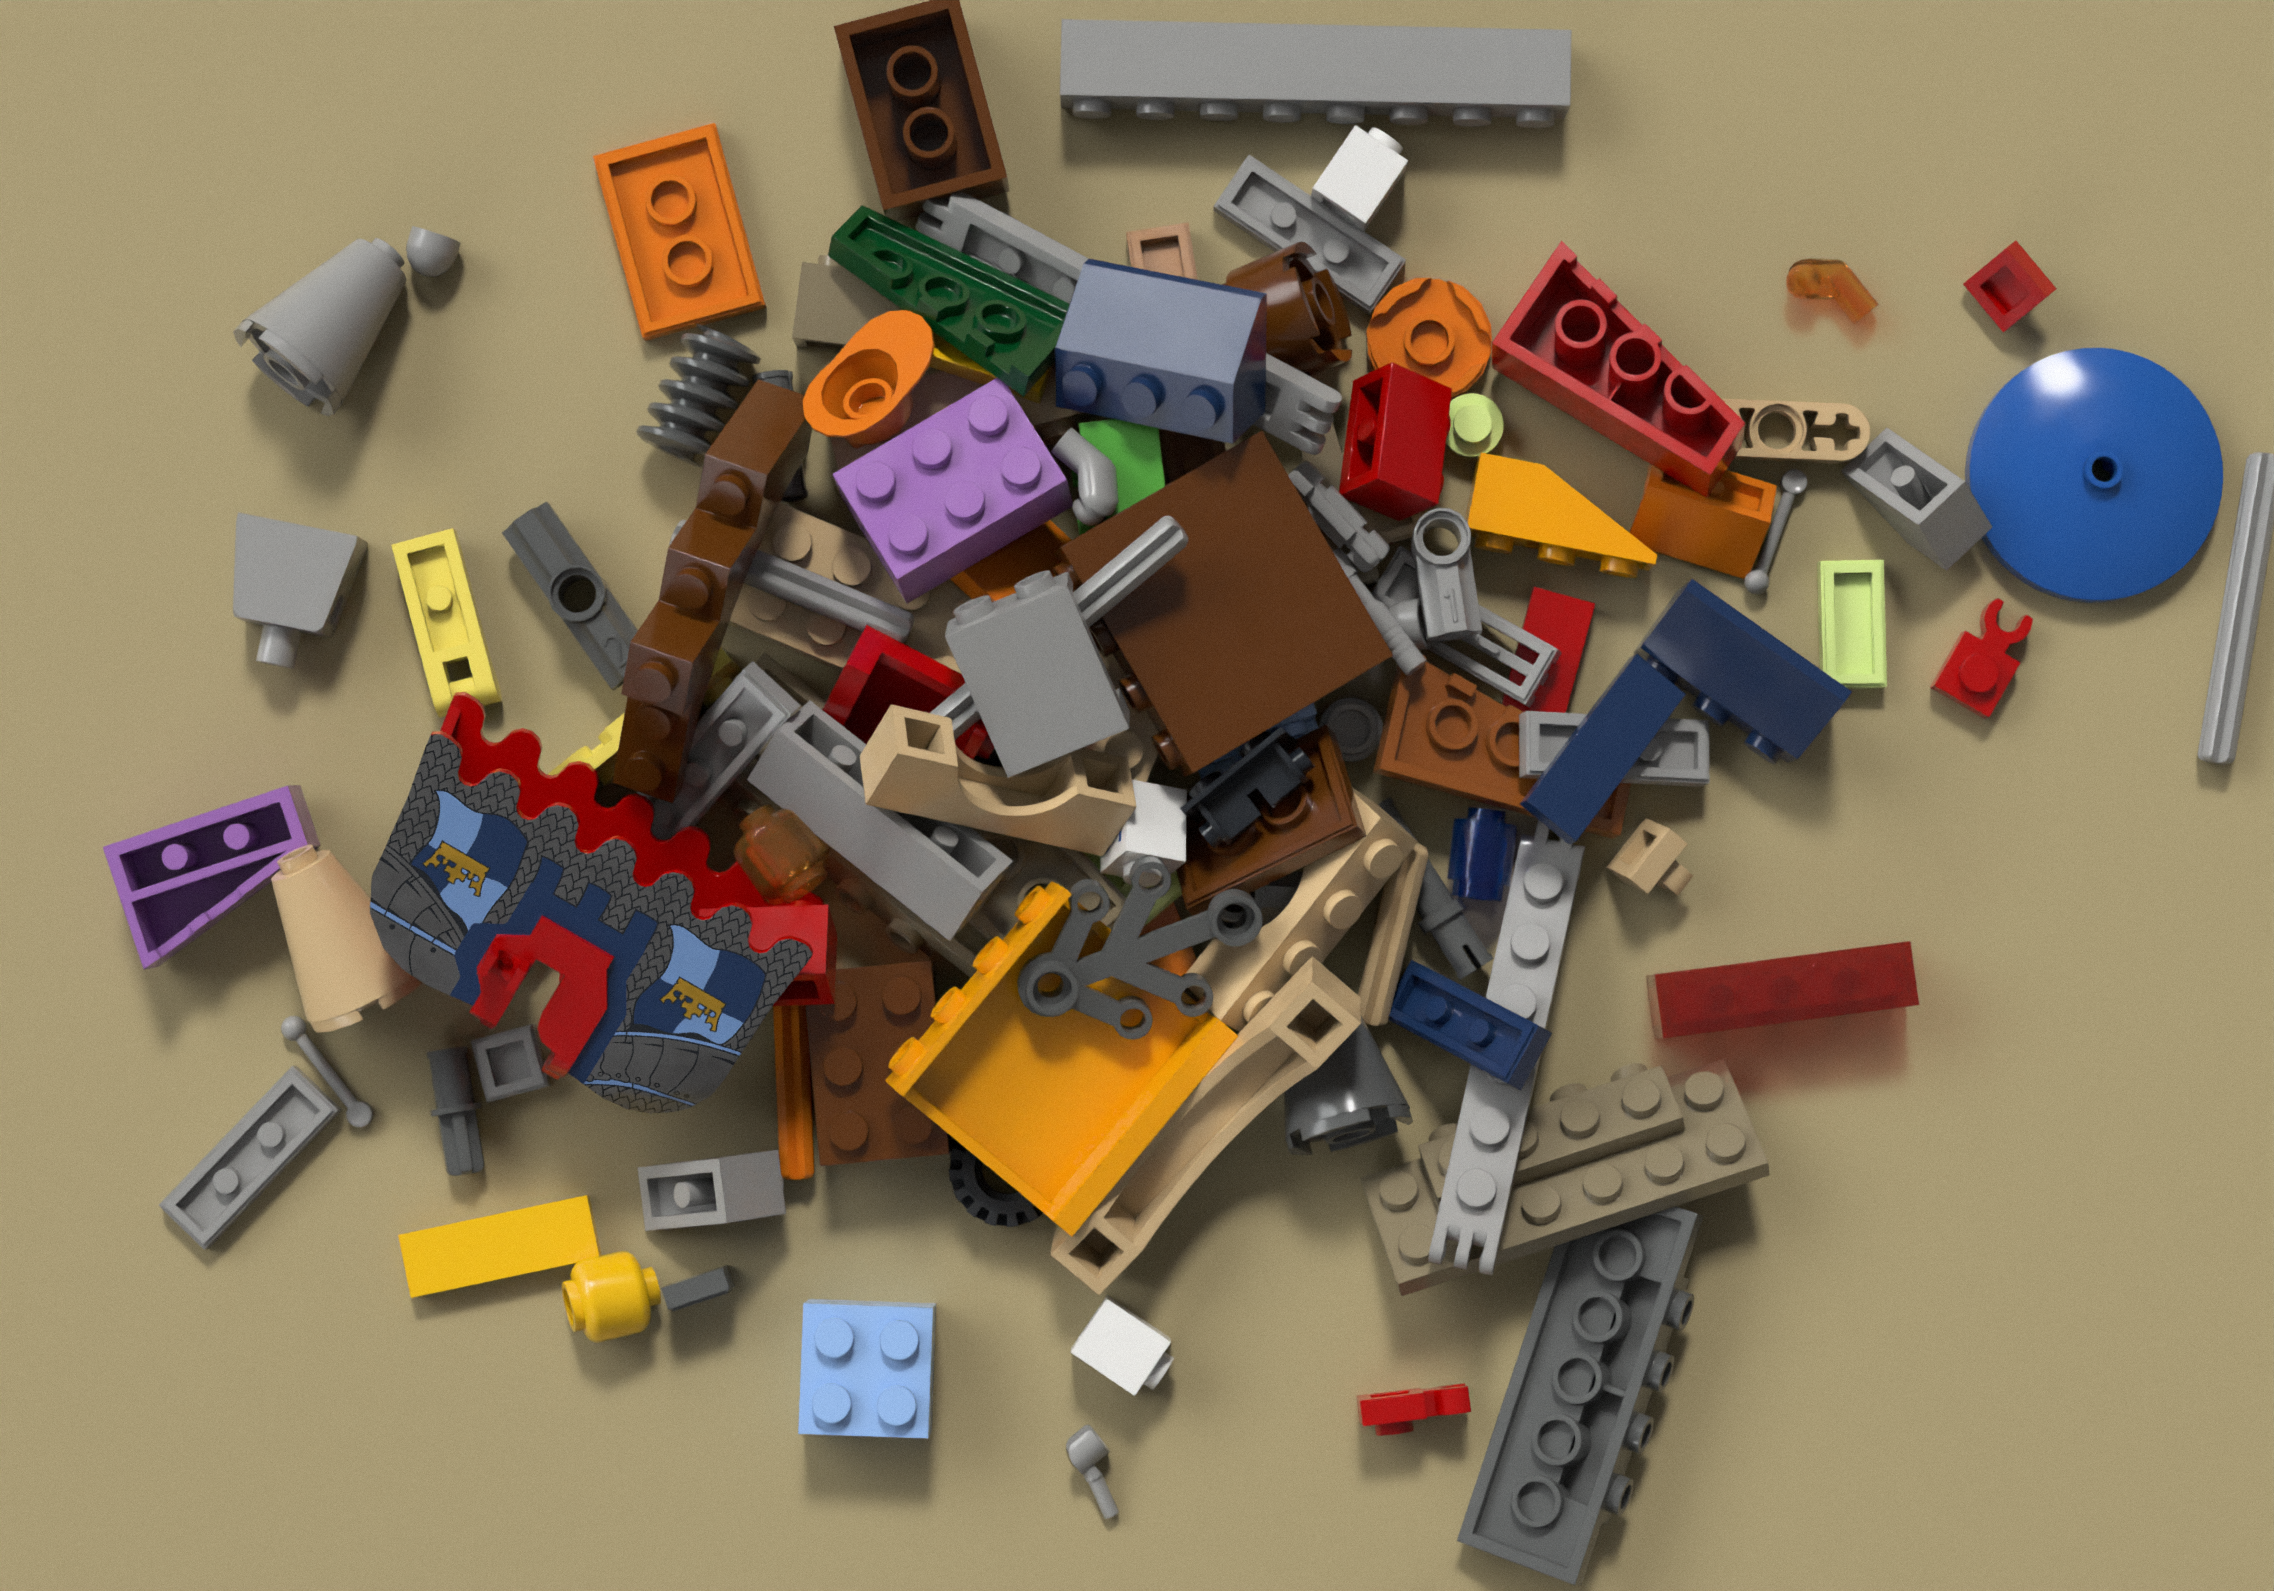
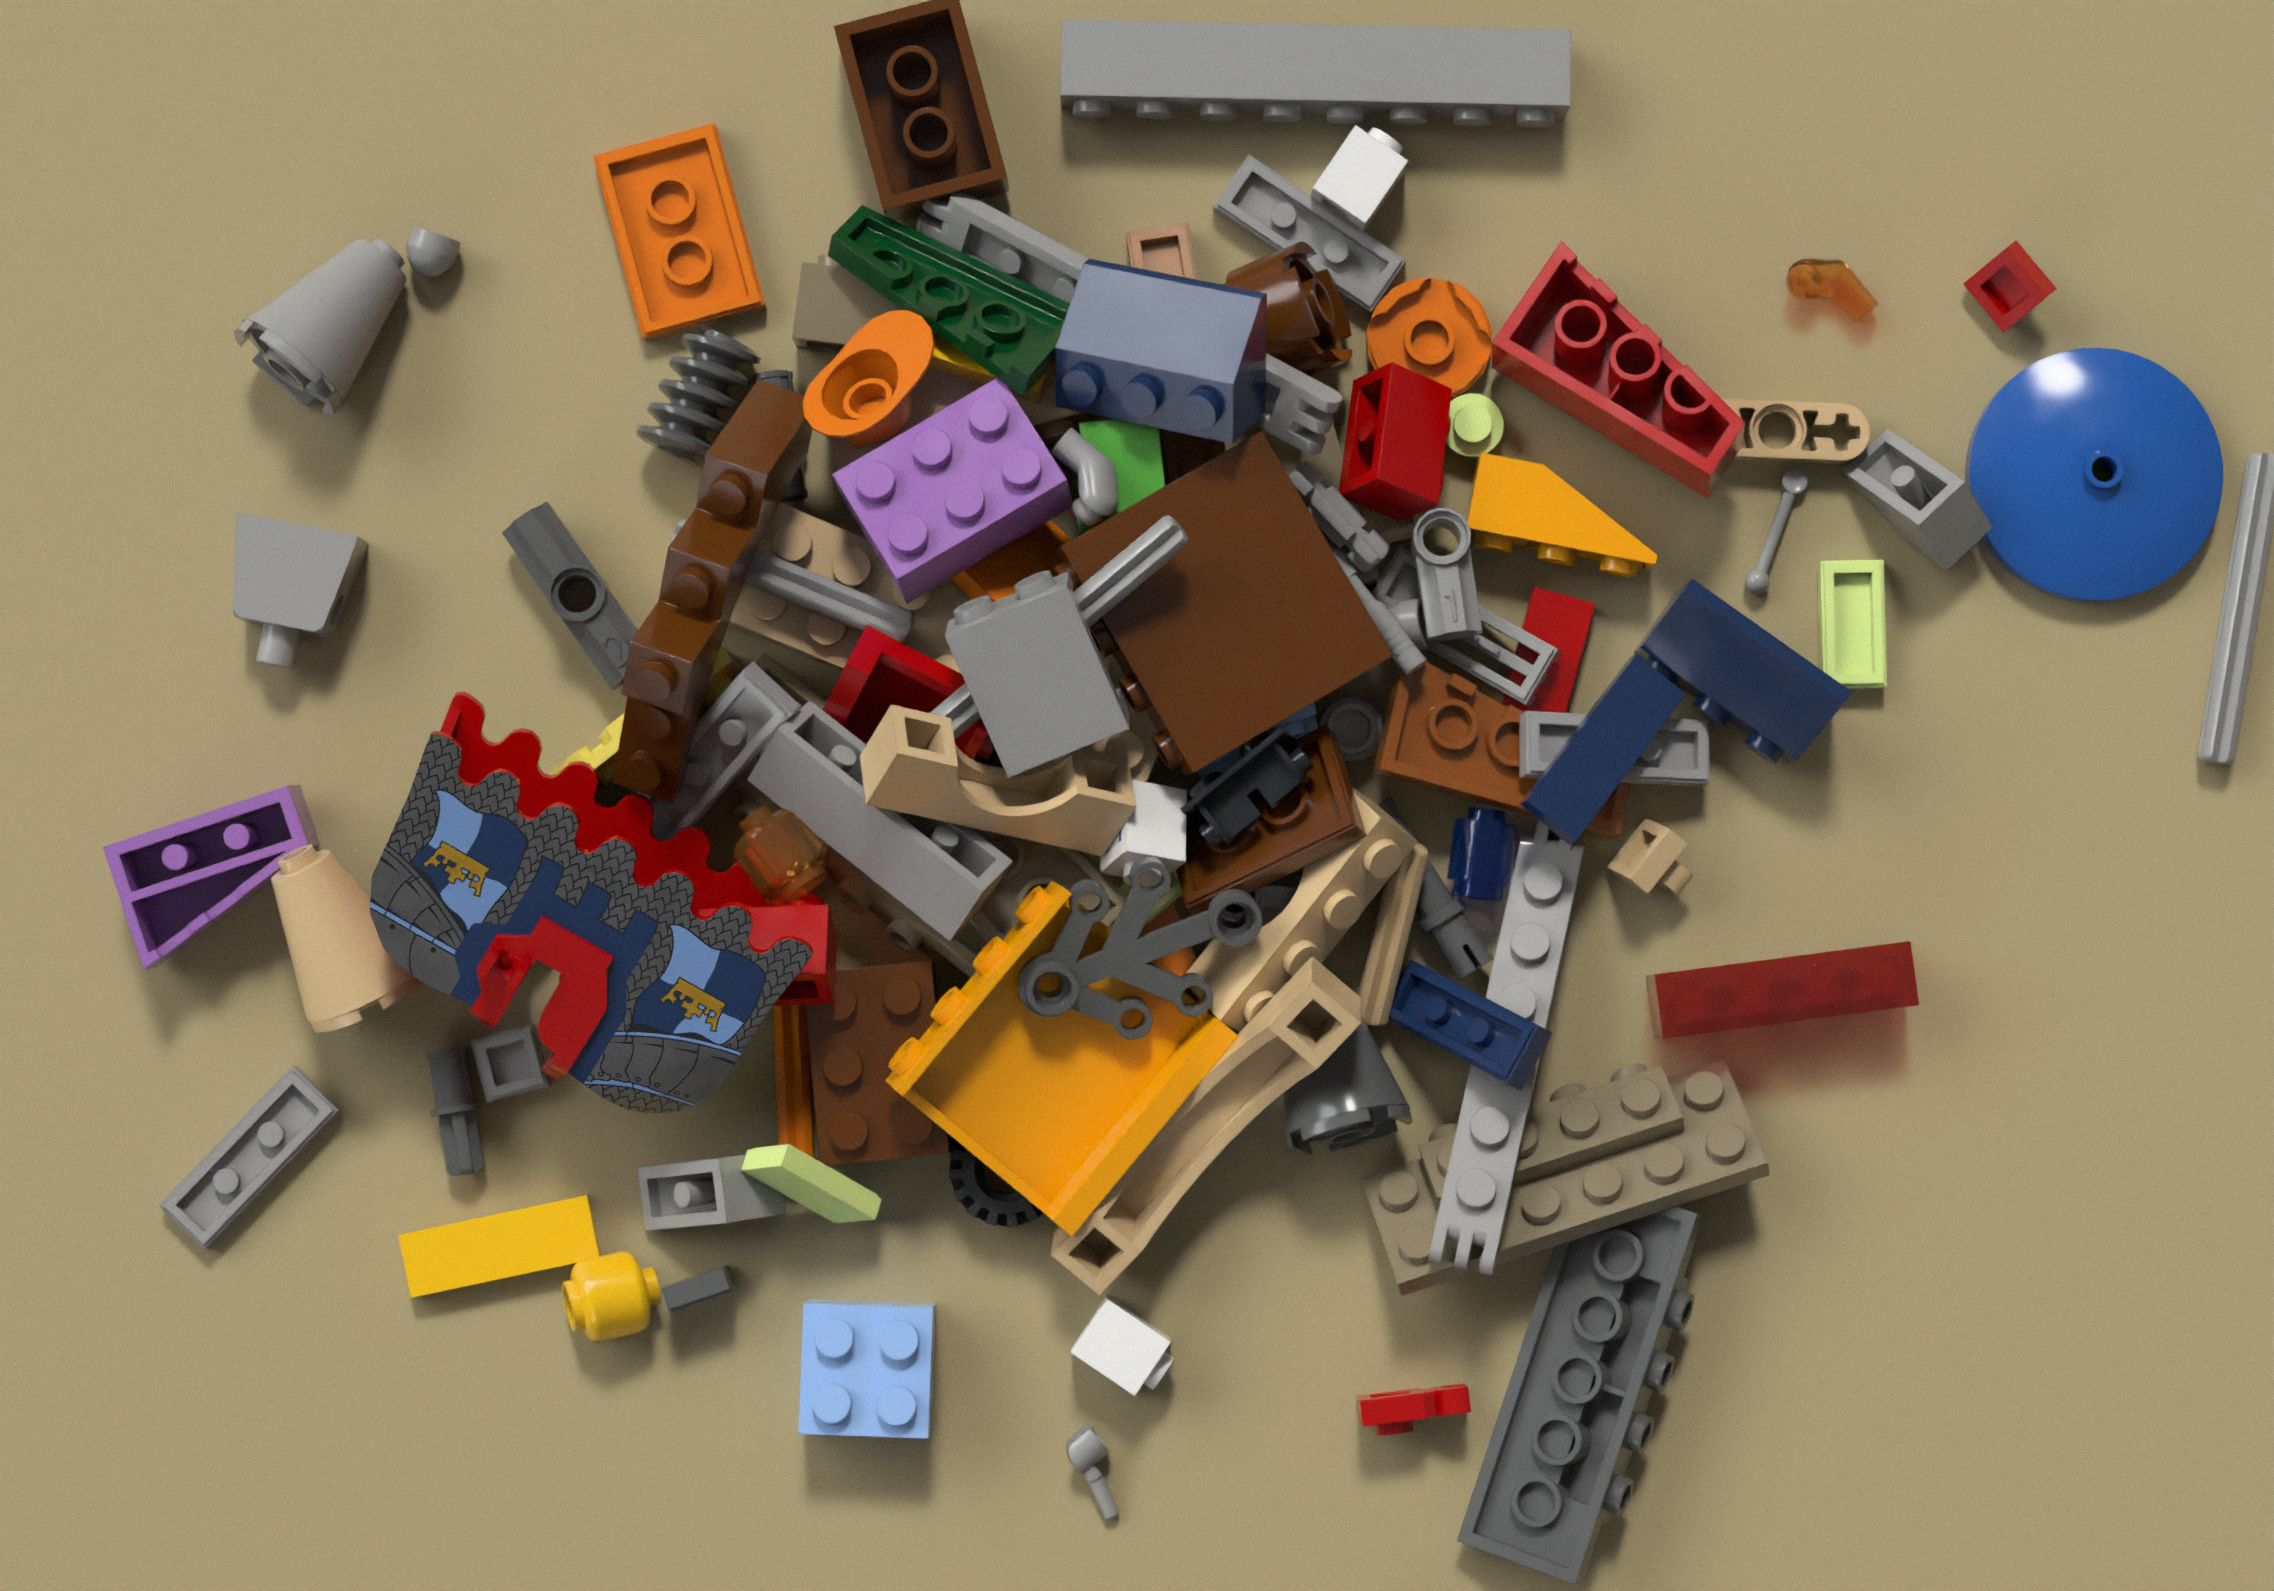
light grey hinge [281,1016,374,1127] -> none
light yellow plate [391,528,502,718] -> none
orange panel [1629,464,1777,579] -> none
red plate [1930,598,2033,719] -> none
none -> yellowish green tile [741,1144,882,1223]

